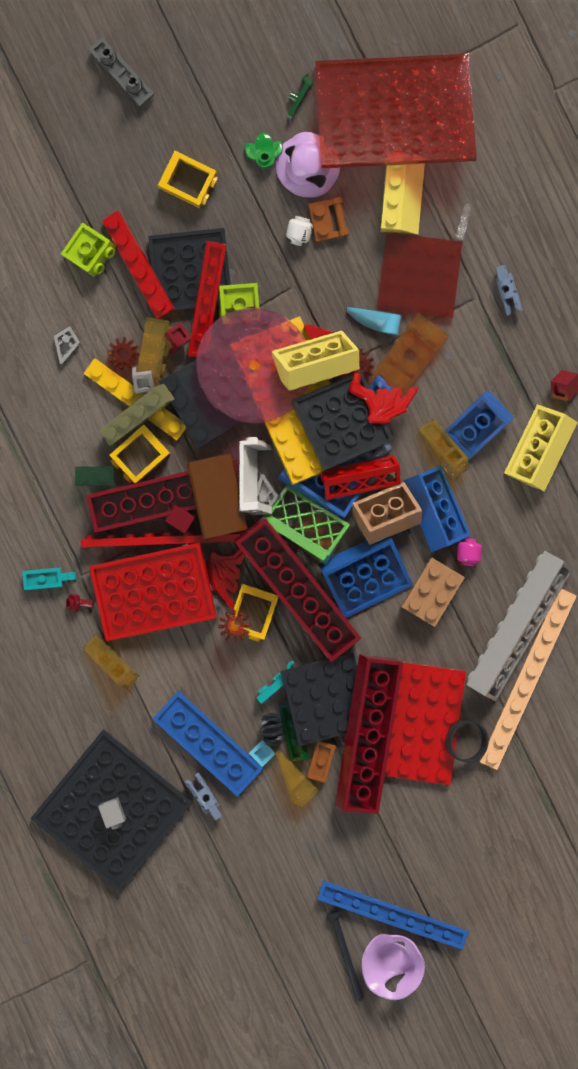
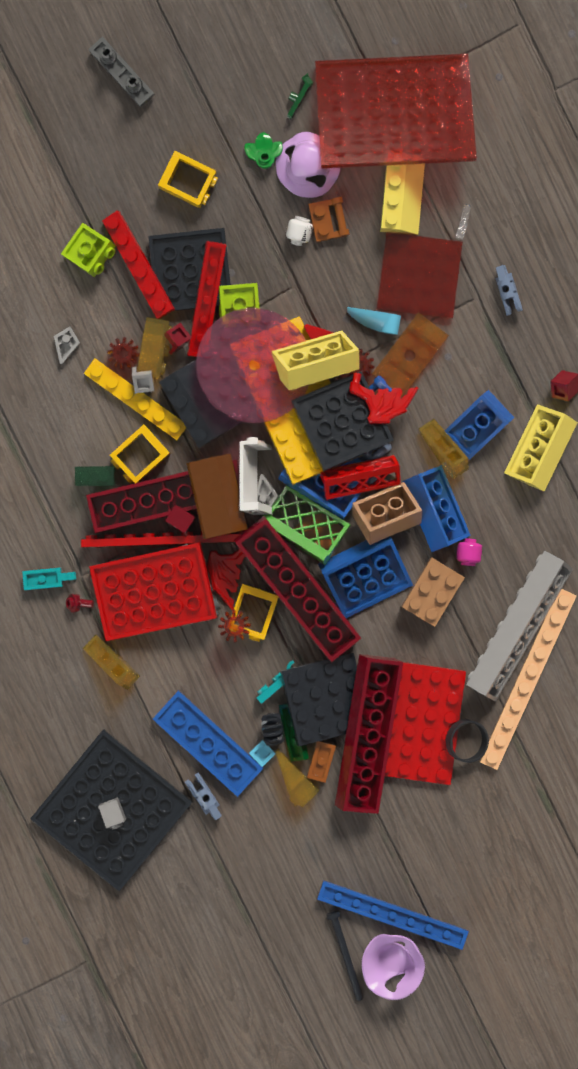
olive brick [99,384,175,446] -> none

